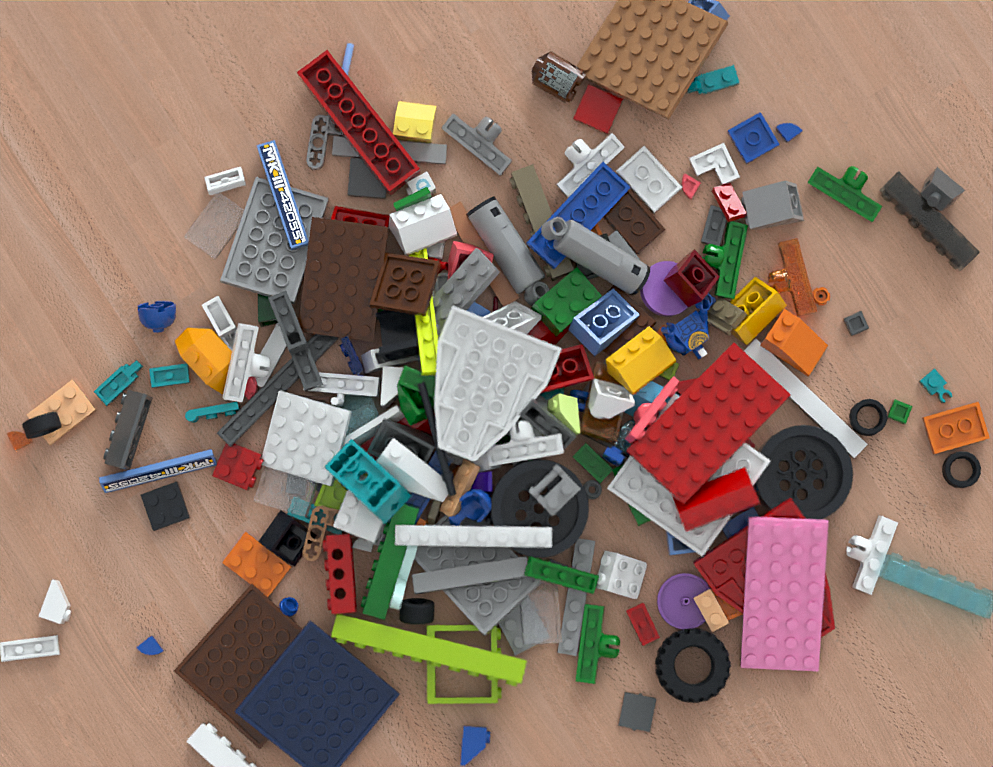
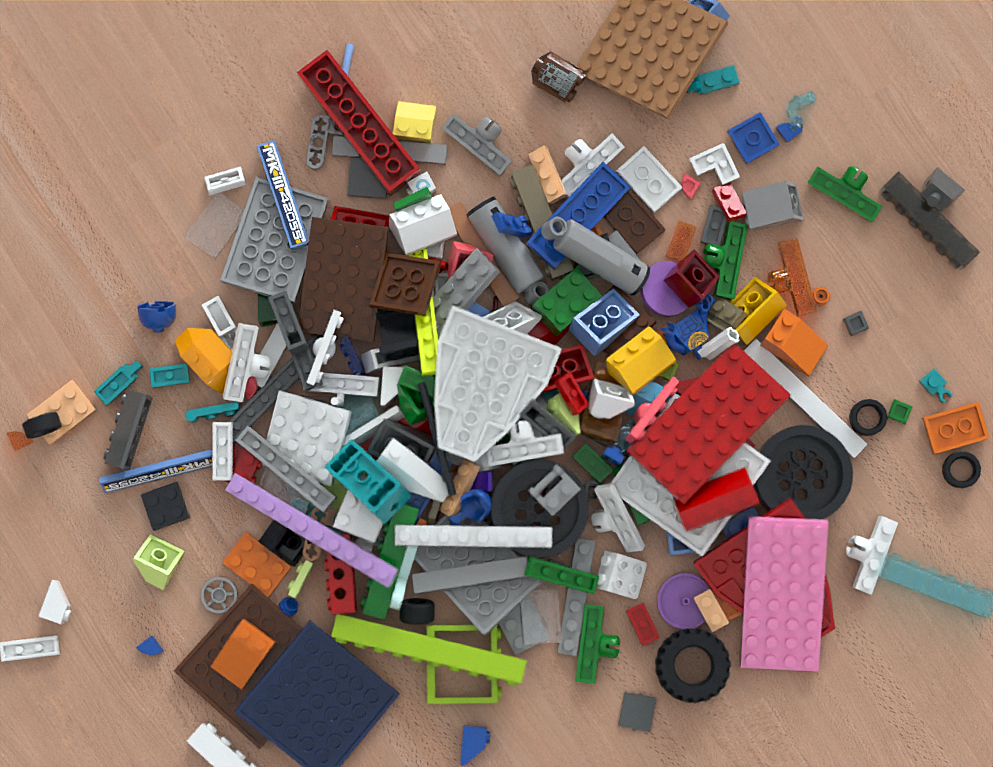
red tile [573,84,623,134] -> none
none -> yellowish green slope [133,534,184,590]
none -> light grey wheel [201,577,237,613]
none -> orange slope [211,619,276,690]
none -> white tile [212,422,233,480]
none -> lavender plate [226,473,399,587]
none -> light grey plate [235,425,337,513]
none -> yellowish green plate [287,560,314,598]
none -> white plate [307,310,343,386]
none -> blue plate [491,212,533,238]
none -> light nougat plate [528,145,568,204]
none -> red plate [554,372,589,416]
none -> white plate [591,483,645,553]
none -> clear orange plate [666,220,697,262]
none -> white axle [701,327,739,360]
none -> clear light blue piece [786,91,816,132]

